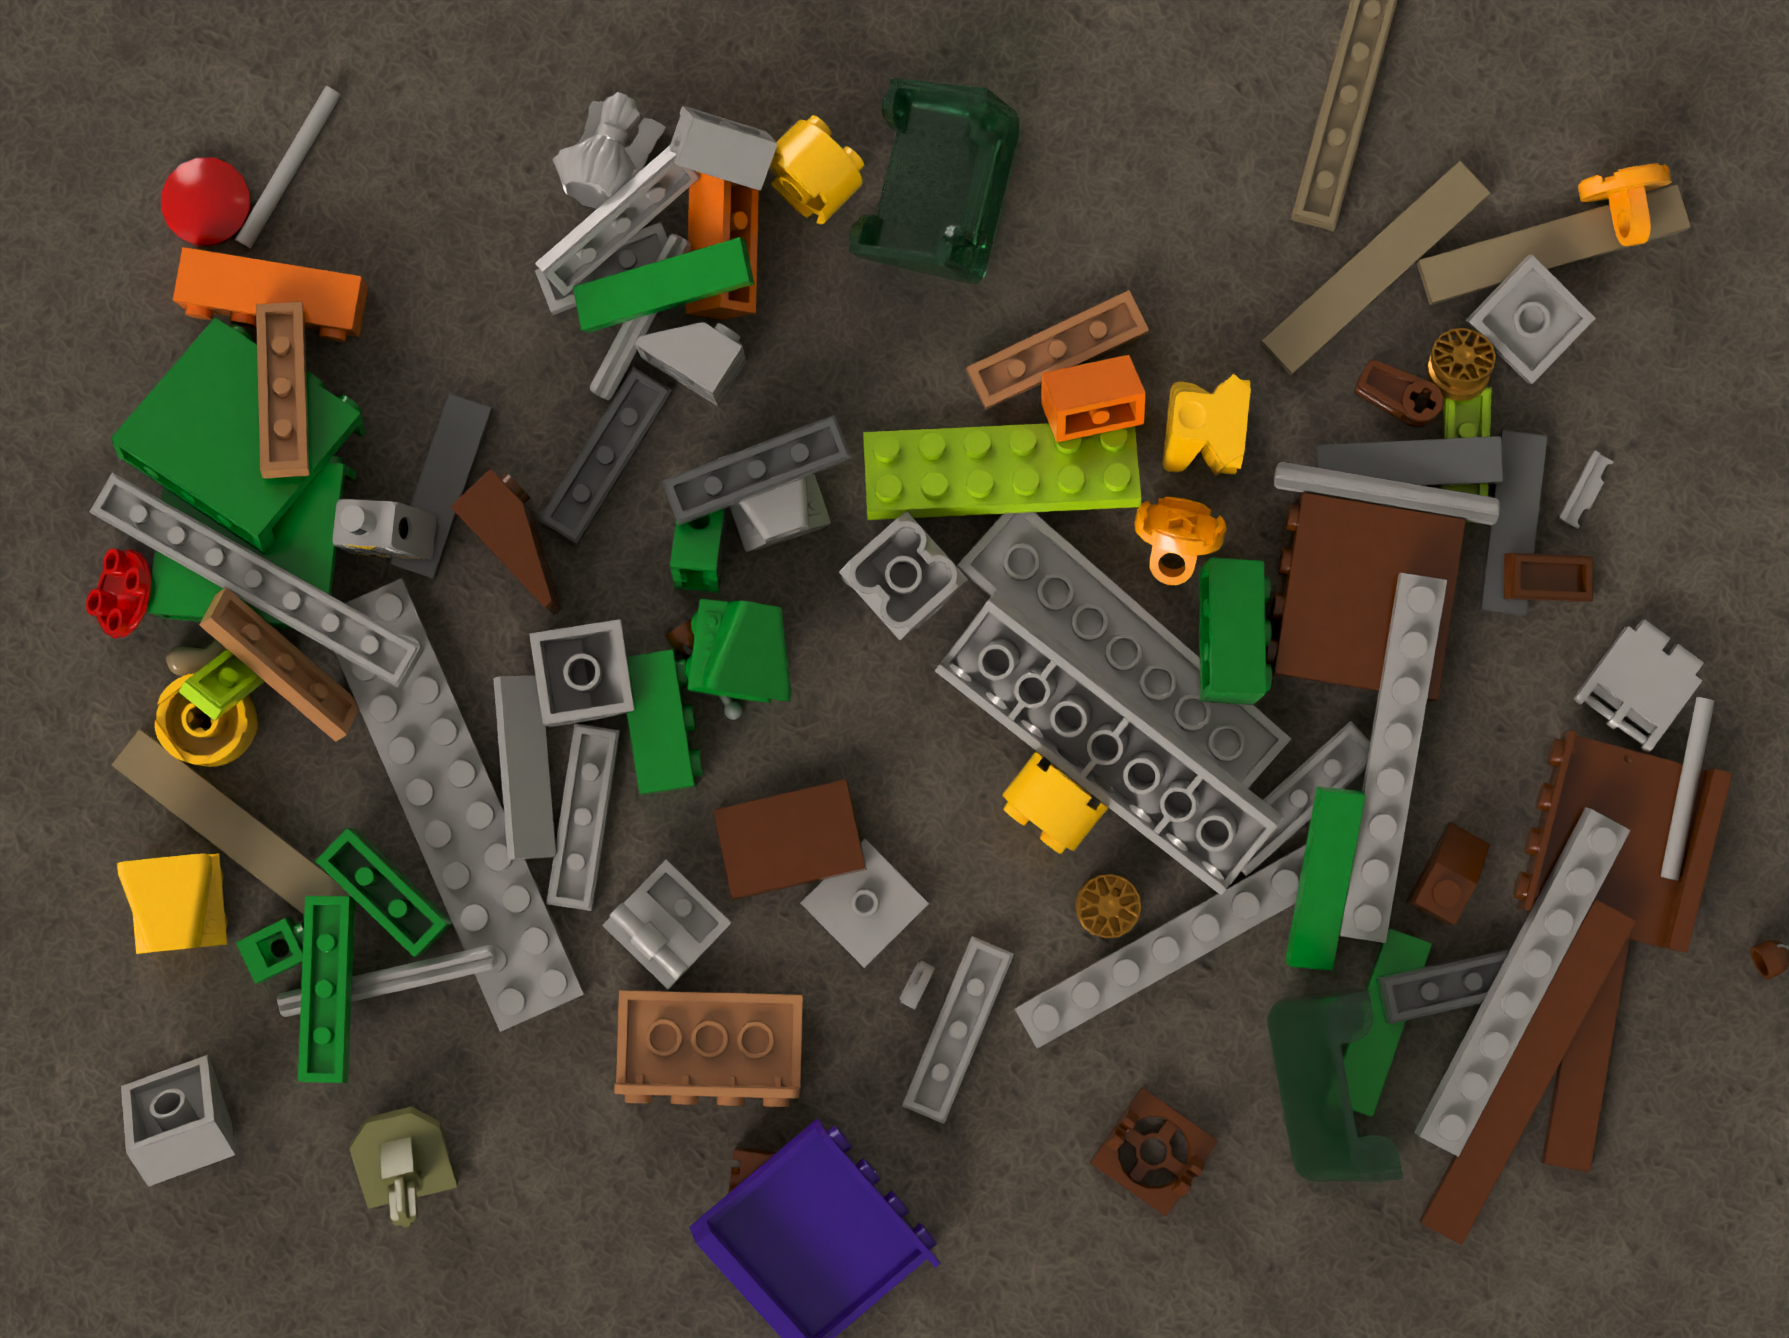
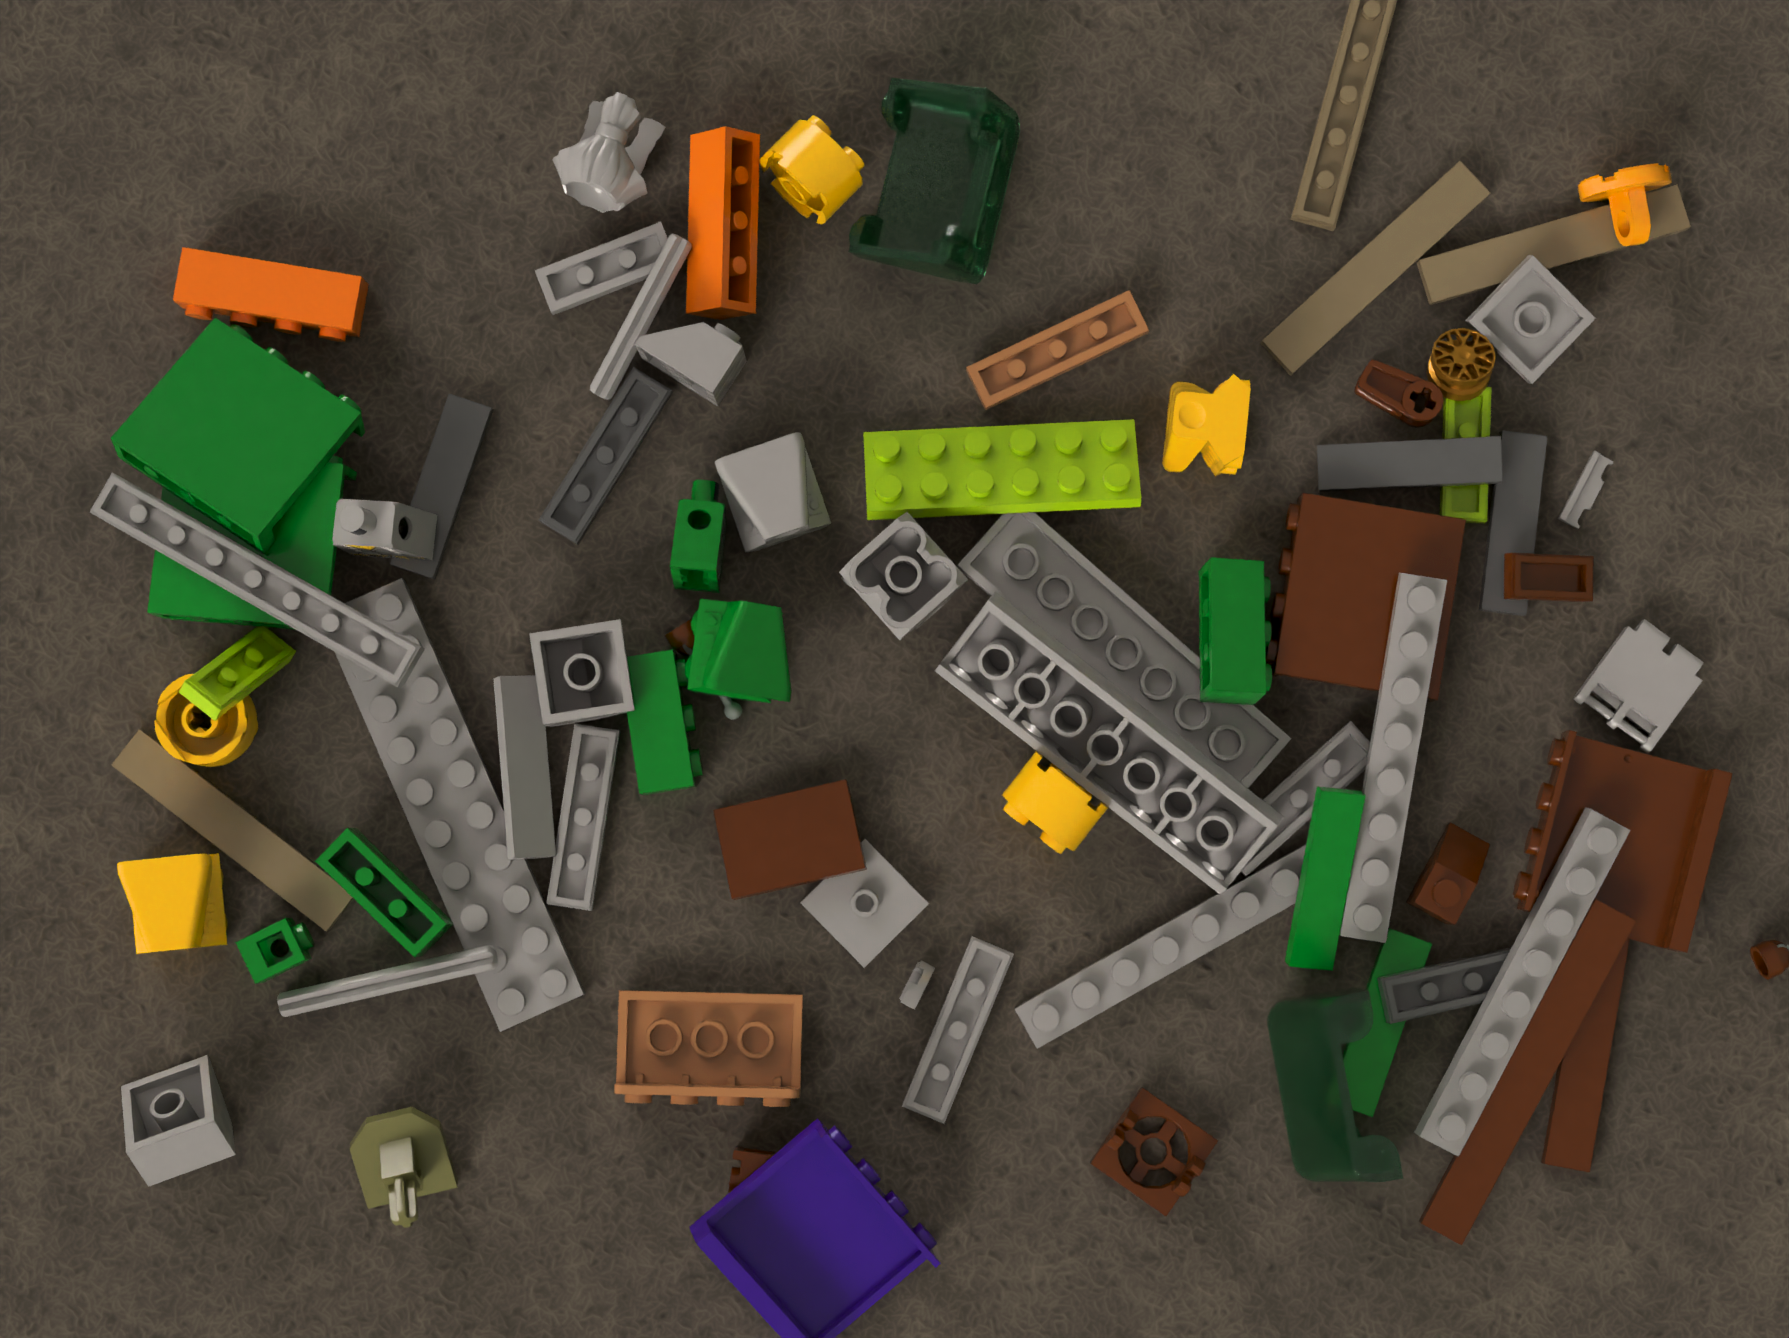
red dish [86,548,151,639] -> none
red dish [161,158,252,247] -> none
dark tan arm [166,639,227,676] -> none
medium nougat plate [199,587,359,742] -> none
light grey bar [235,86,341,249] -> none
medium nougat plate [256,302,310,478] -> none
green plate [298,896,355,1083] -> none
reddish brown slope [450,469,561,615] -> none
light grey tile [535,145,700,296] -> none
green tile [573,237,754,333] -> none
light grey plate [602,859,733,989] -> none
dark grey tile [662,415,852,526] -> none
light grey hinge [670,105,778,191] -> none
orange brick [1041,355,1145,442] -> none
pearl gold wheel [1075,874,1141,938] -> none
light orange tile [1134,497,1227,585] -> none
light grey axle [1274,462,1500,525] -> none
light grey bar [1660,697,1715,881] -> none

